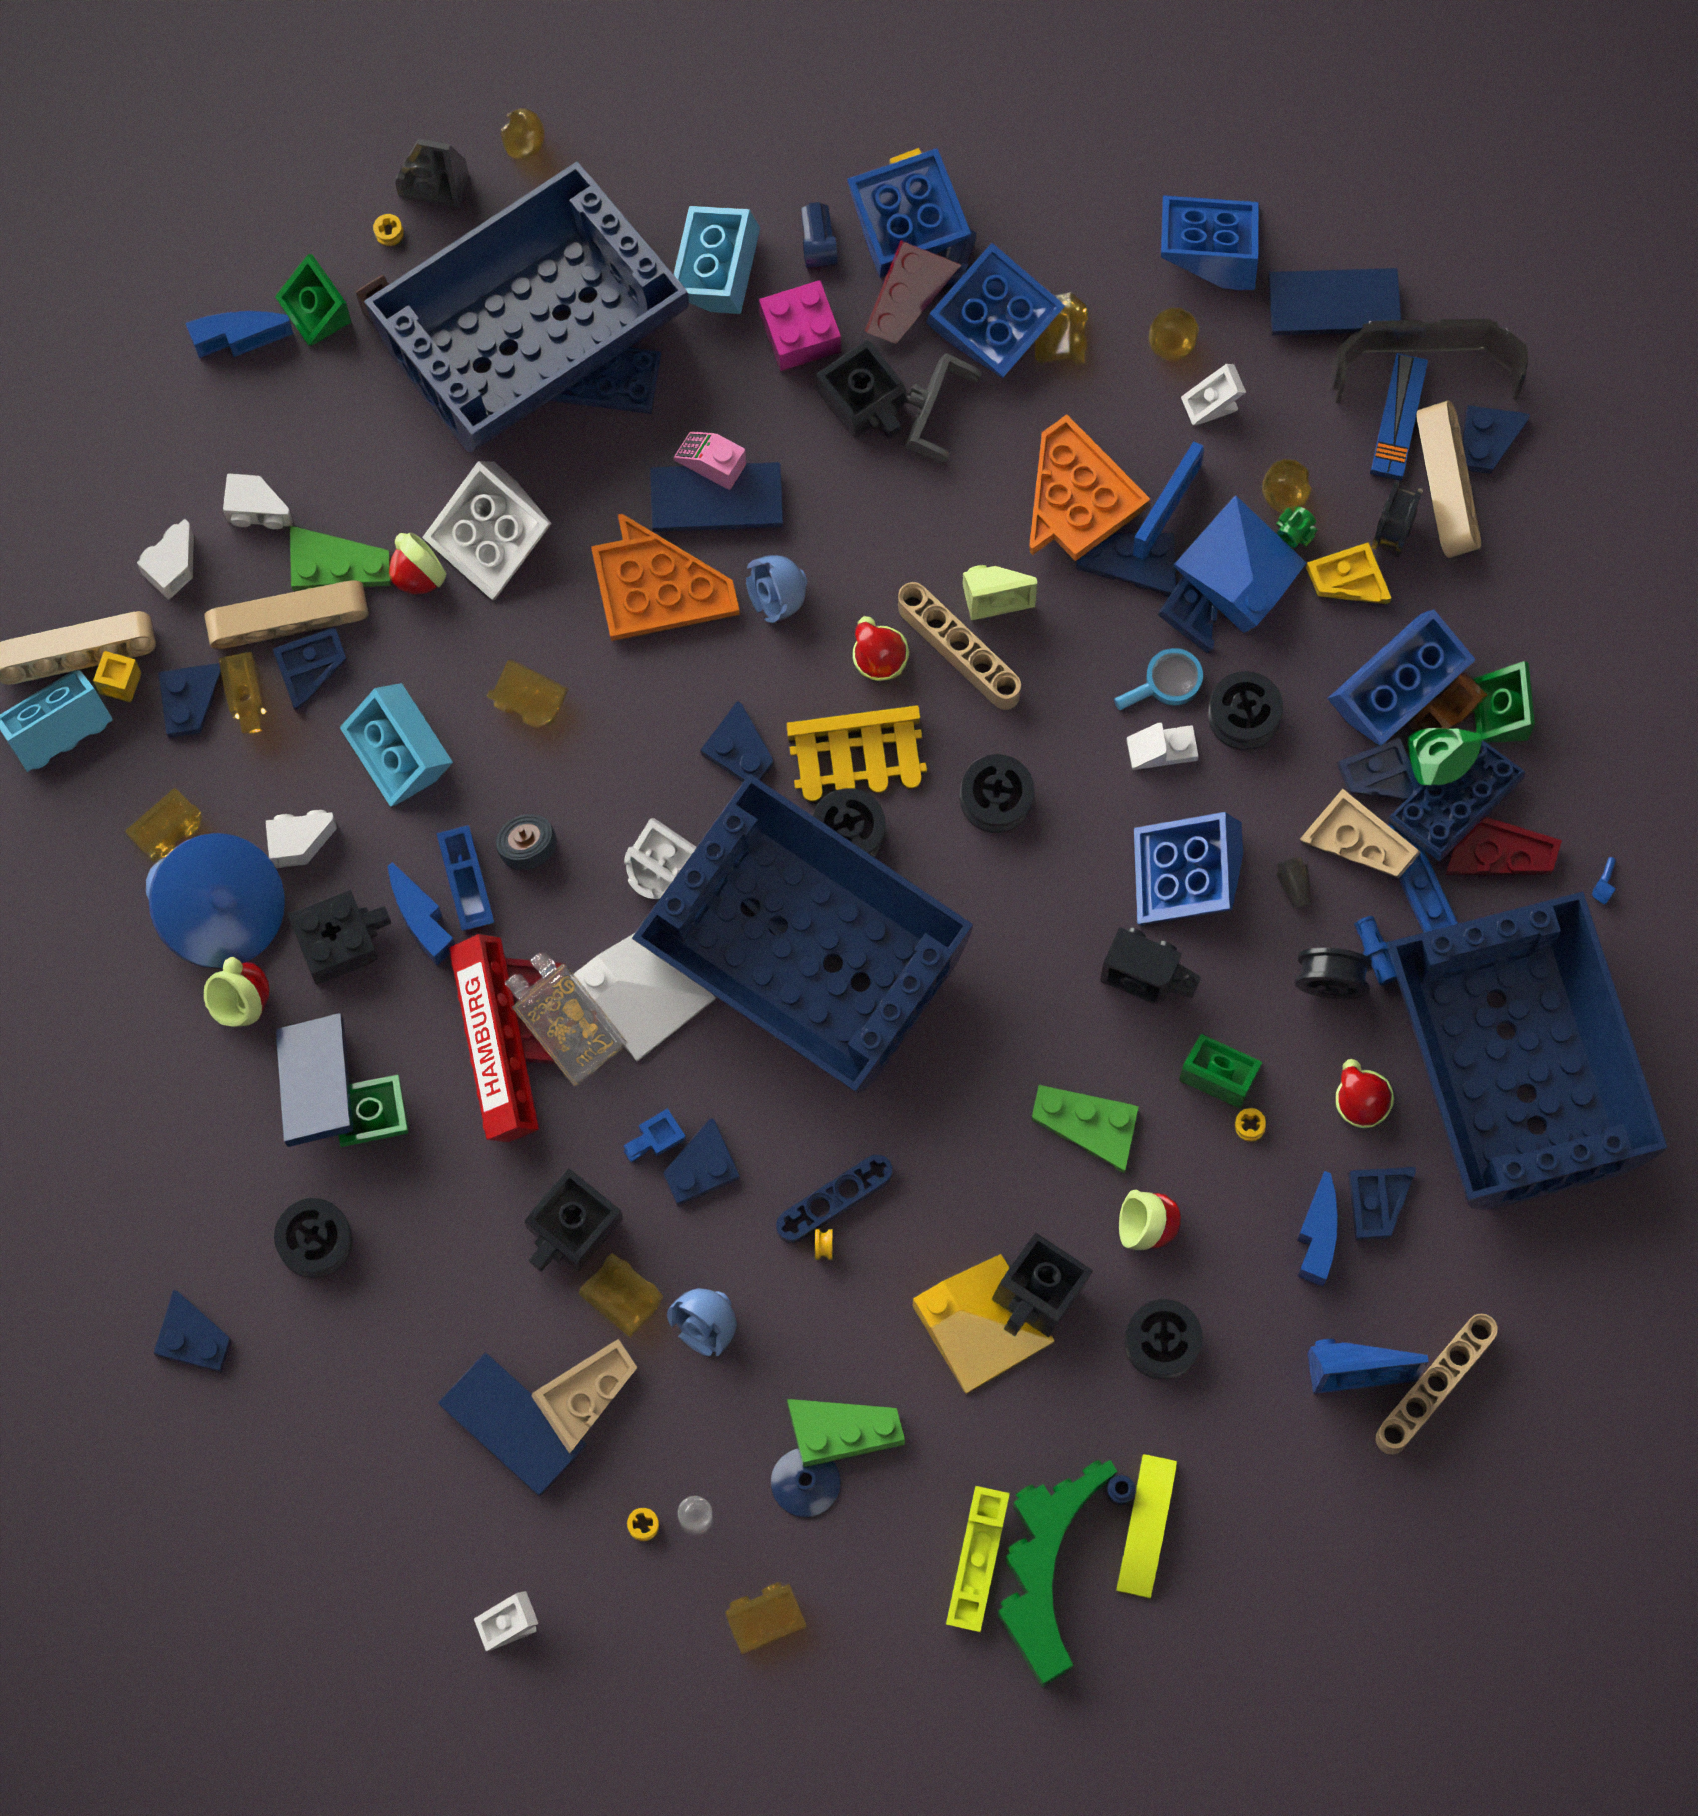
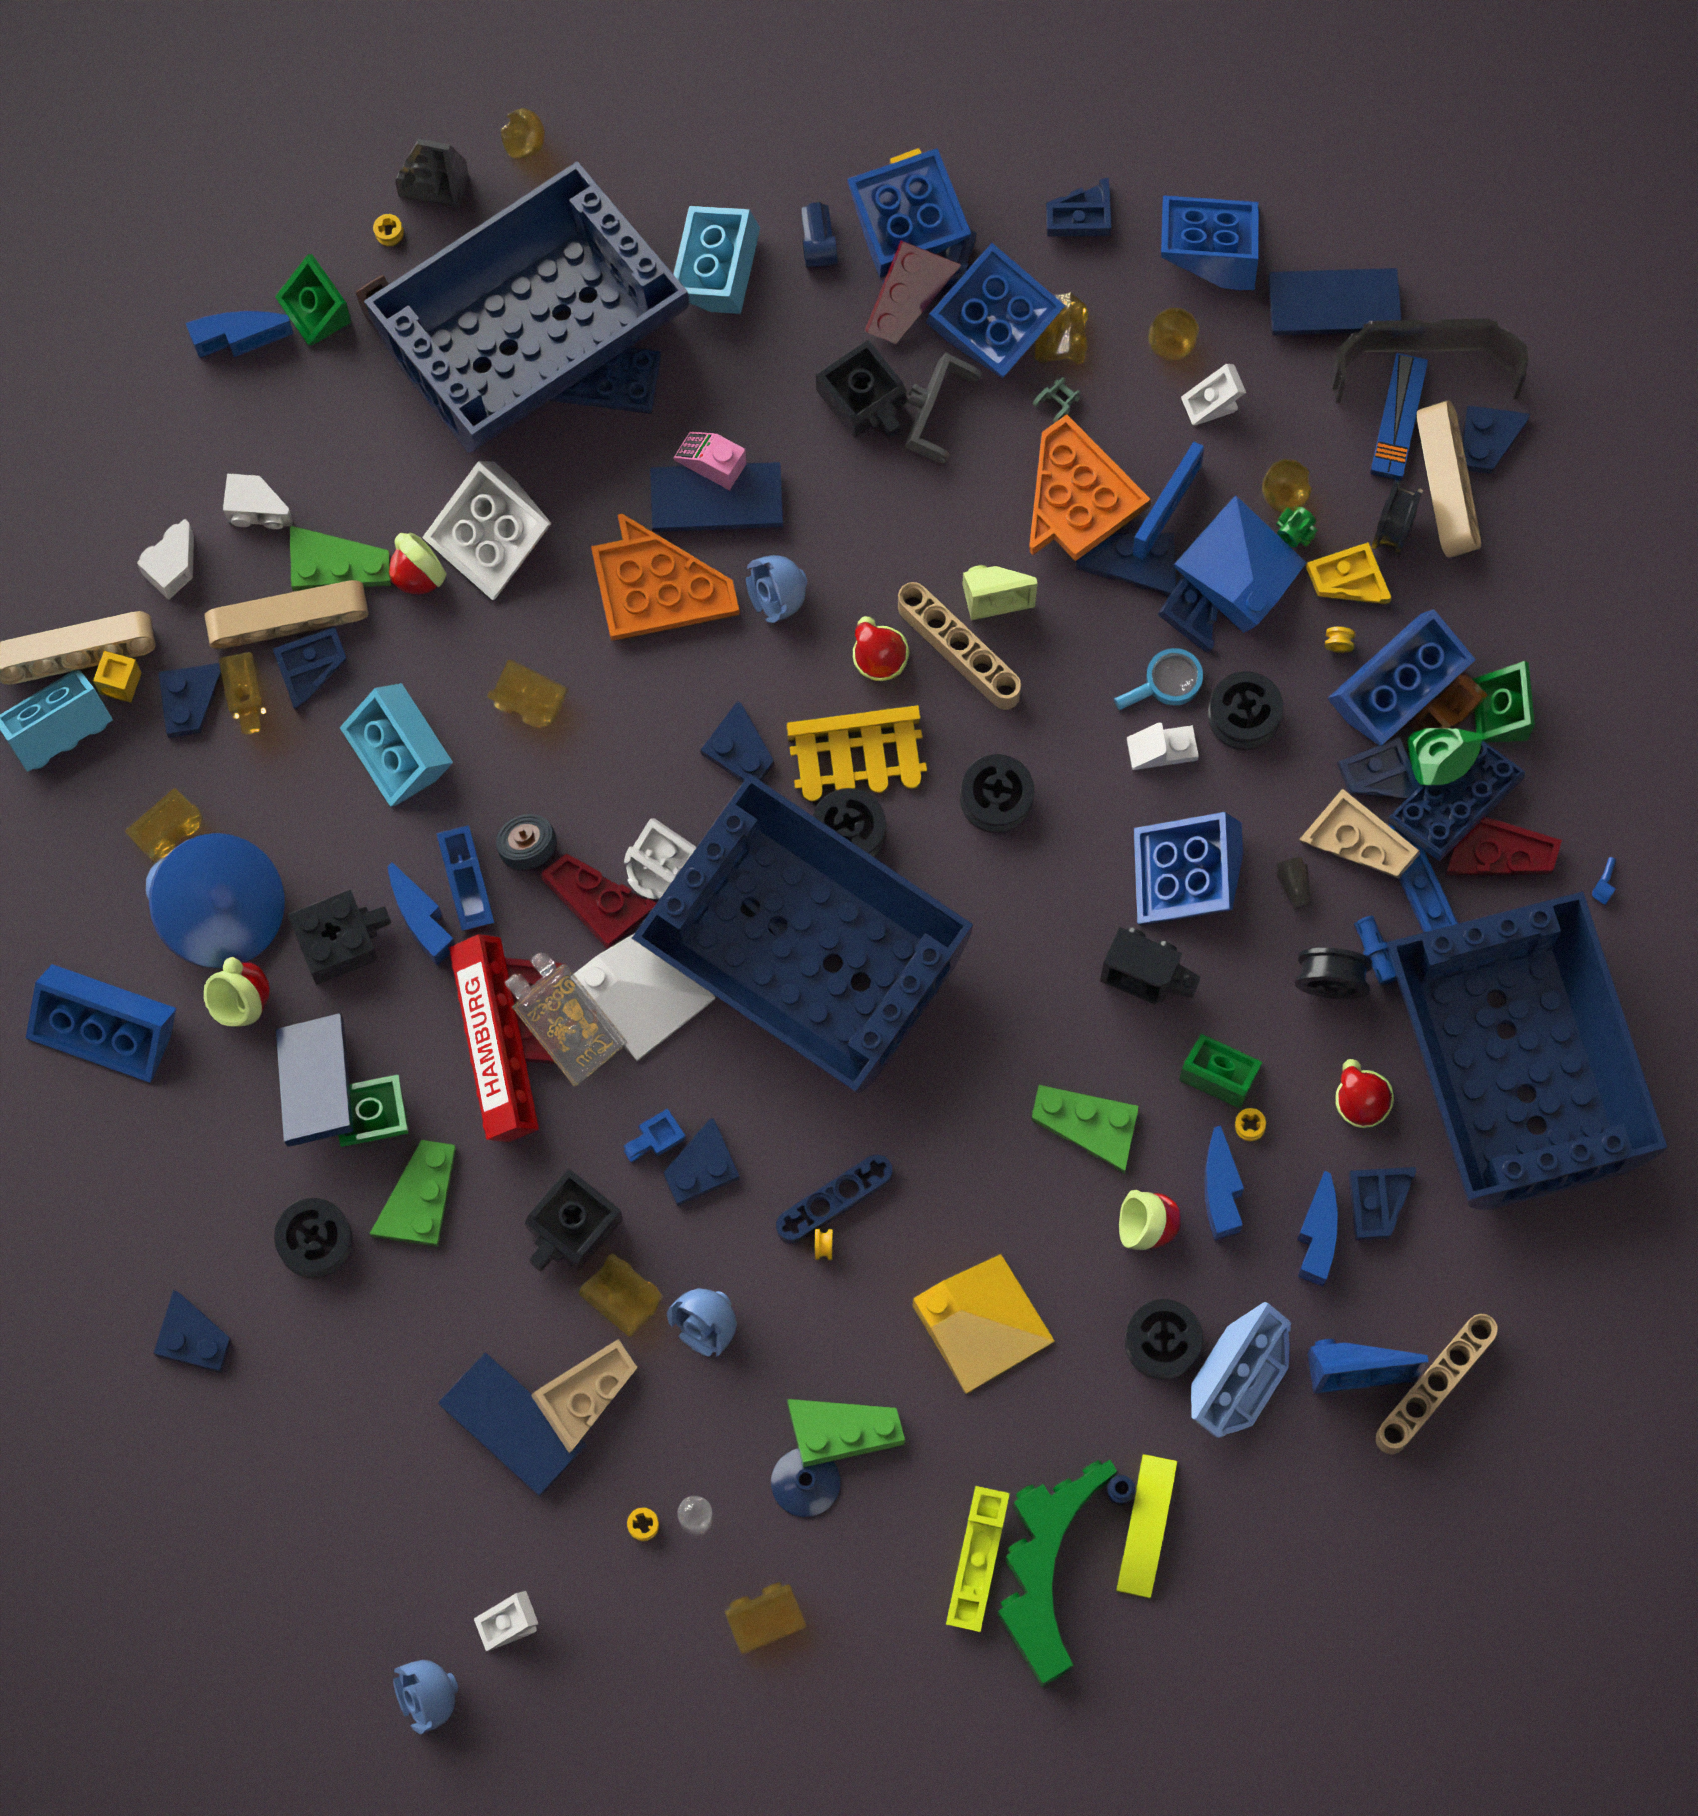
white slope [266,810,337,868] -> none
dark pink brick [759,280,841,371] -> none
black hinge [991,1232,1093,1337] -> none
none -> blue slope [26,964,177,1083]
none -> bright green wing [370,1140,456,1247]
none -> medium blue cylinder [393,1660,458,1734]
none -> dark red wing [541,853,656,949]
none -> sand green piece [1033,377,1081,423]
none -> dark blue wing [1046,178,1111,237]
none -> light blue wedge [1191,1302,1291,1438]
none -> blue slope [1204,1125,1244,1241]
none -> yellow bush [1325,627,1355,653]

